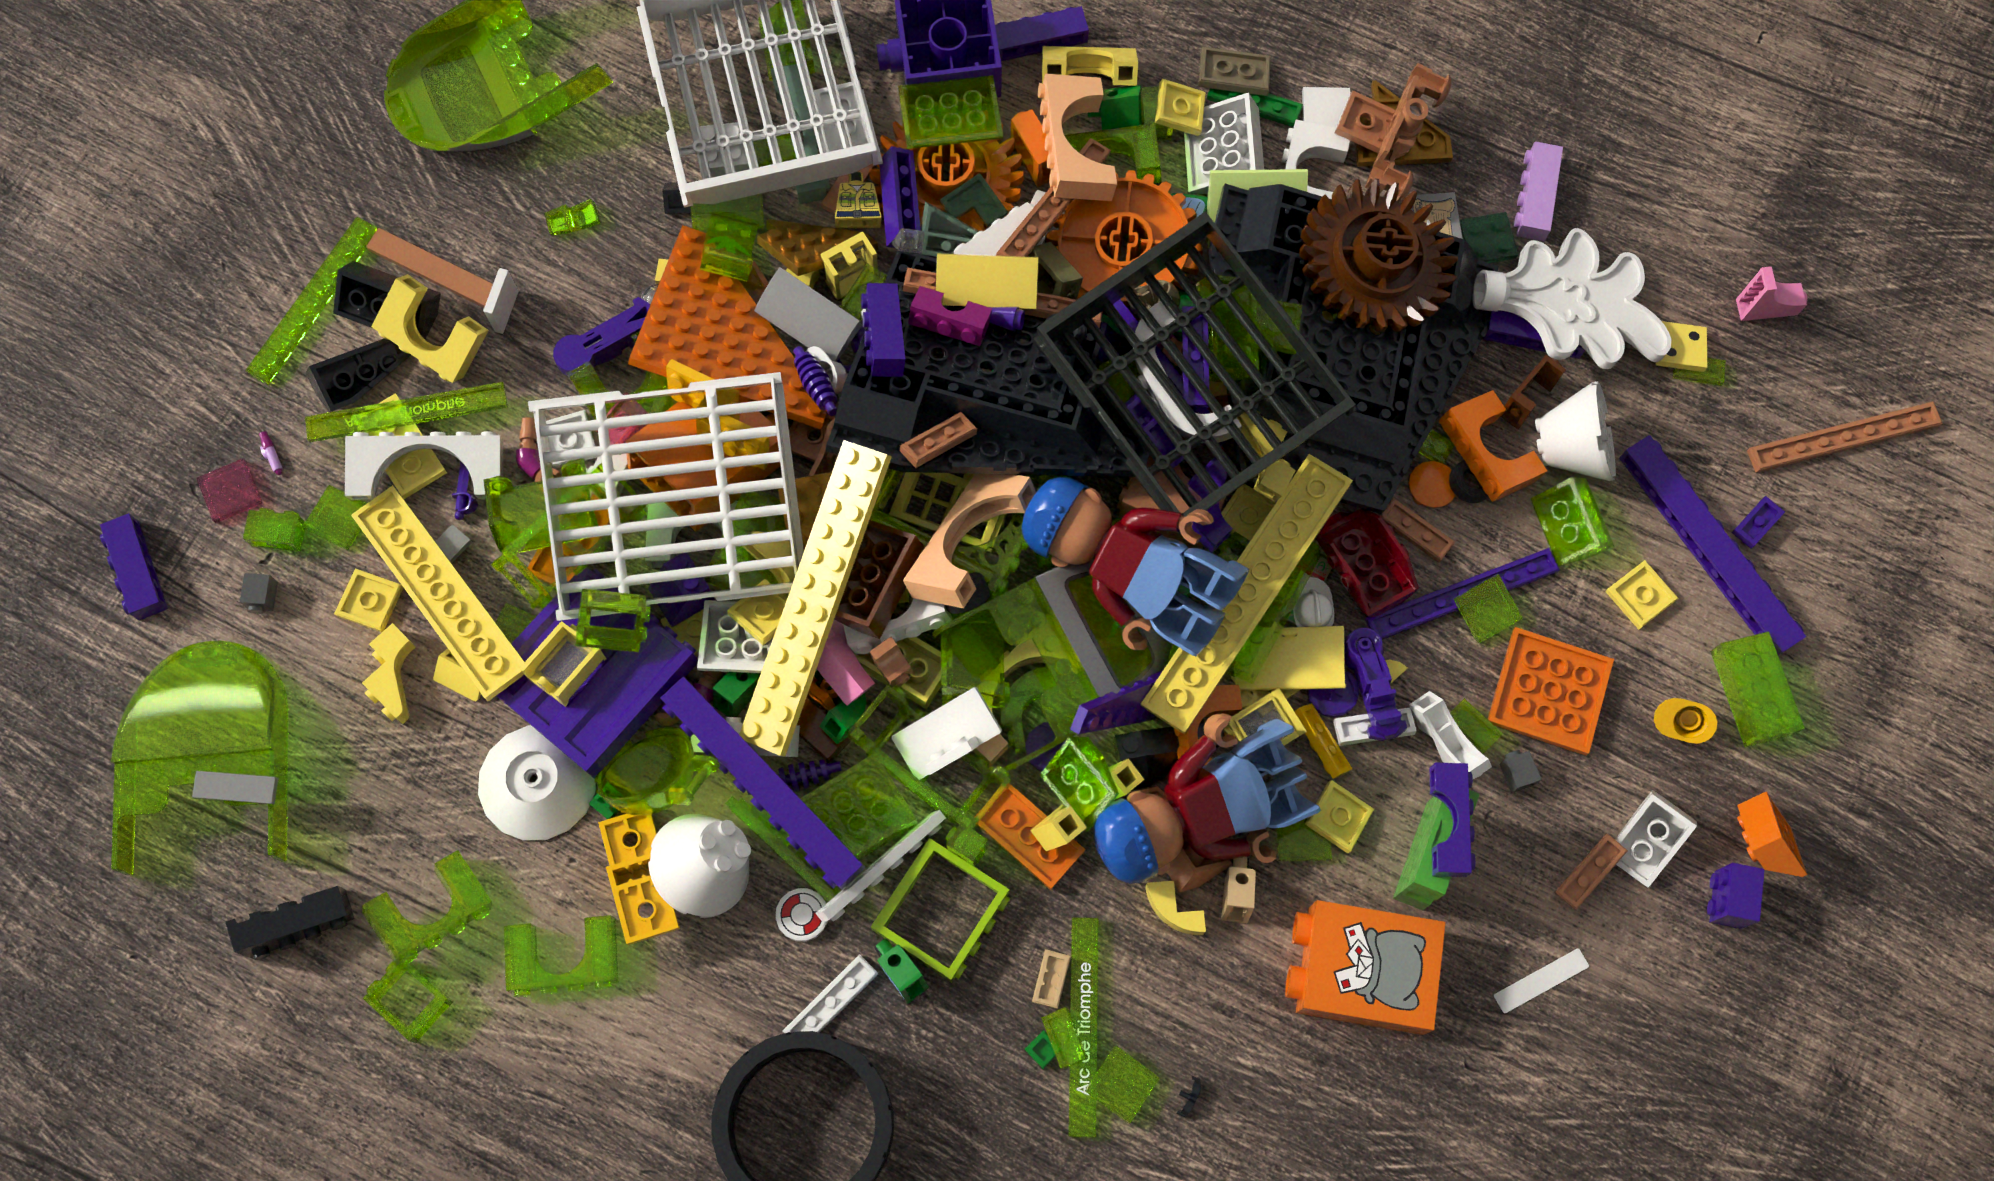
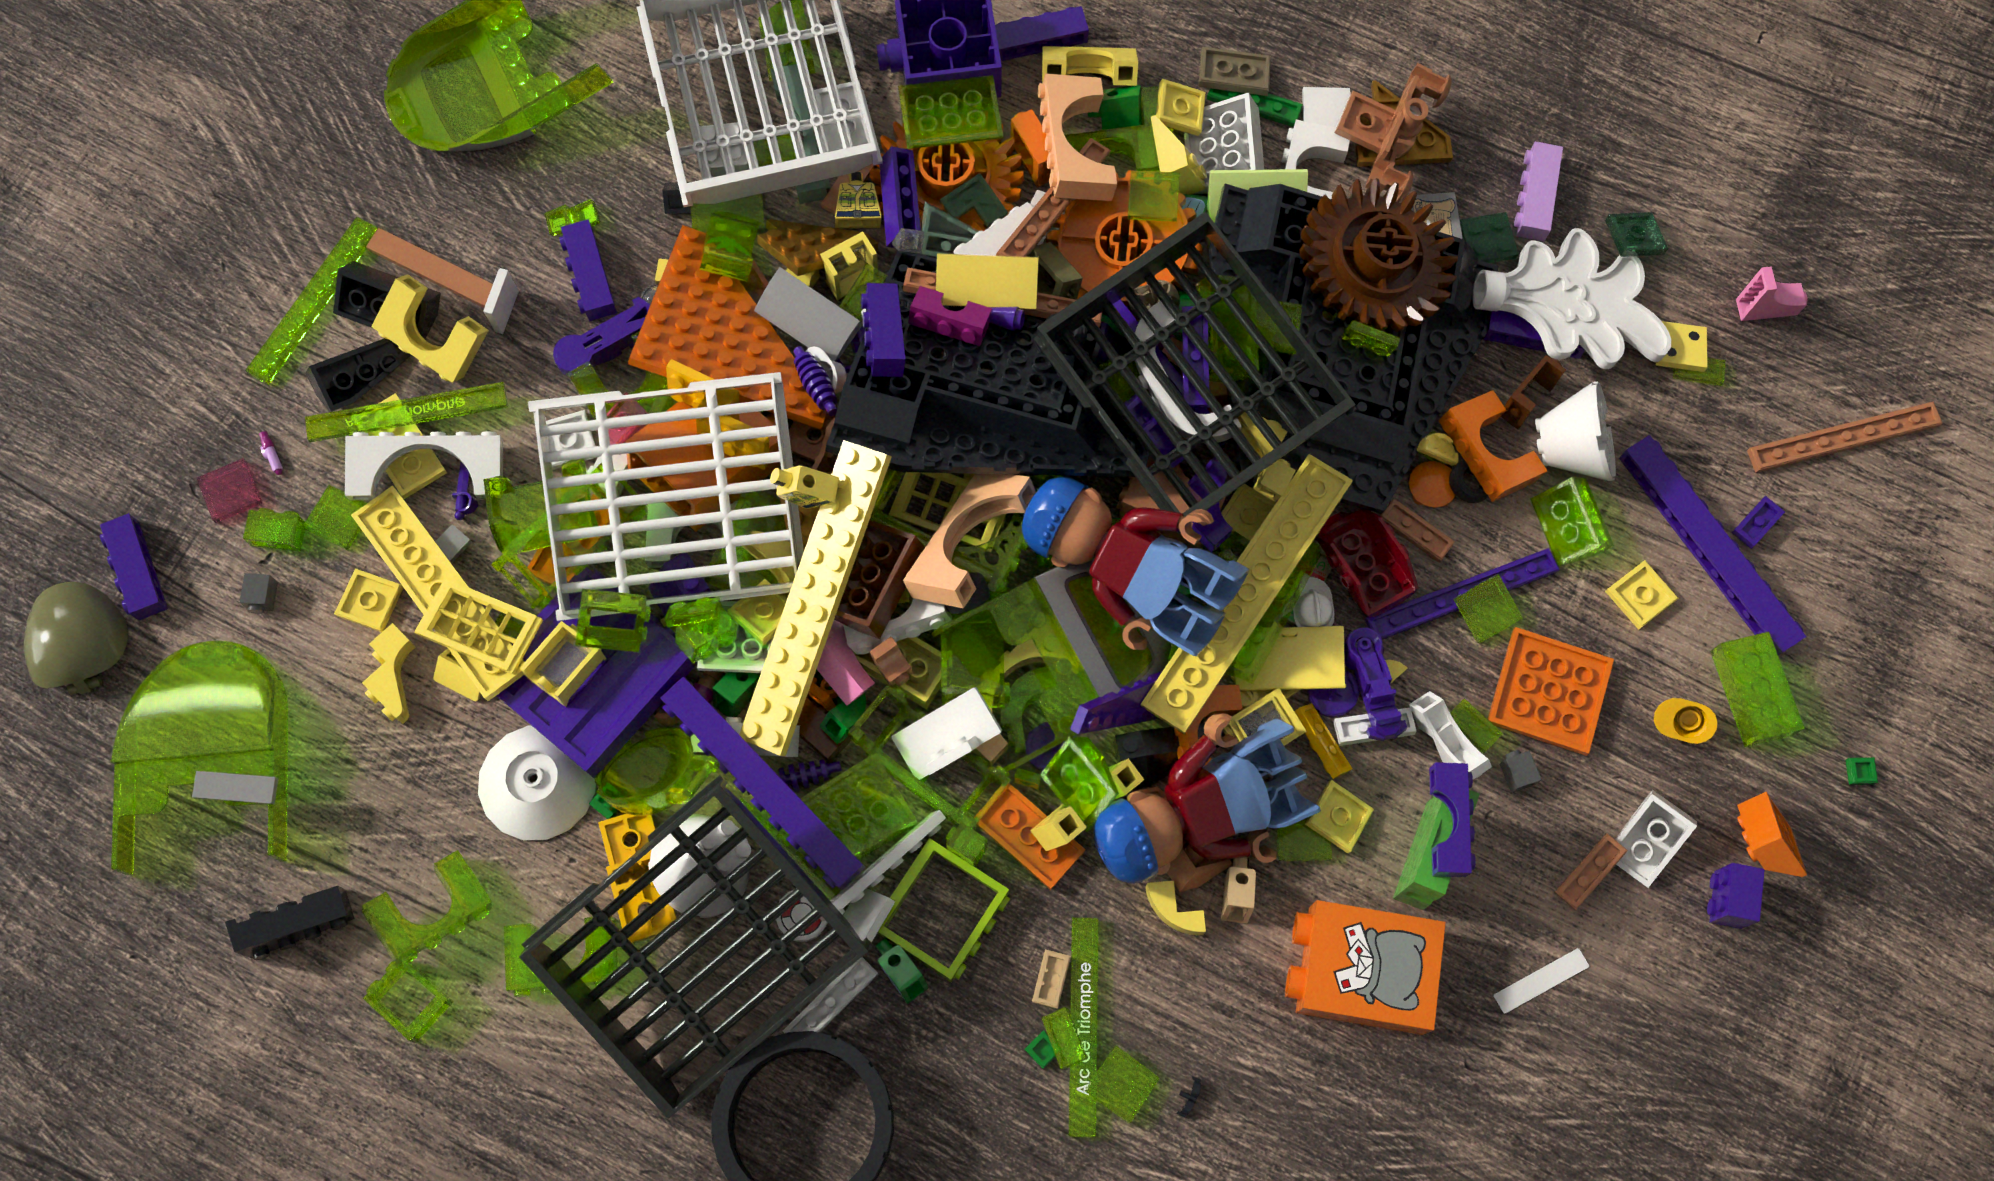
piece [516,417,562,498] -> none
nougat tile [900,412,977,468] -> none
none -> olive piece [24,582,128,695]
none -> light yellow piece [415,579,543,675]
none -> pearl dark grey bar [519,774,874,1119]
none -> dark purple brick [559,219,617,321]
none -> clear neon green plate [665,597,722,628]
none -> clear neon green brick [675,604,737,664]
none -> light yellow torso [770,466,839,509]
none -> white tile [843,888,895,942]
none -> clear neon green tile [1014,768,1042,790]
none -> clear neon green tile [1128,170,1180,222]
none -> light yellow slope [1151,115,1207,195]
none -> clear neon green plate [1342,320,1400,356]
none -> light yellow tile [1417,433,1459,466]
none -> clear green plate [1605,212,1668,257]
none -> green tile [1845,757,1878,785]

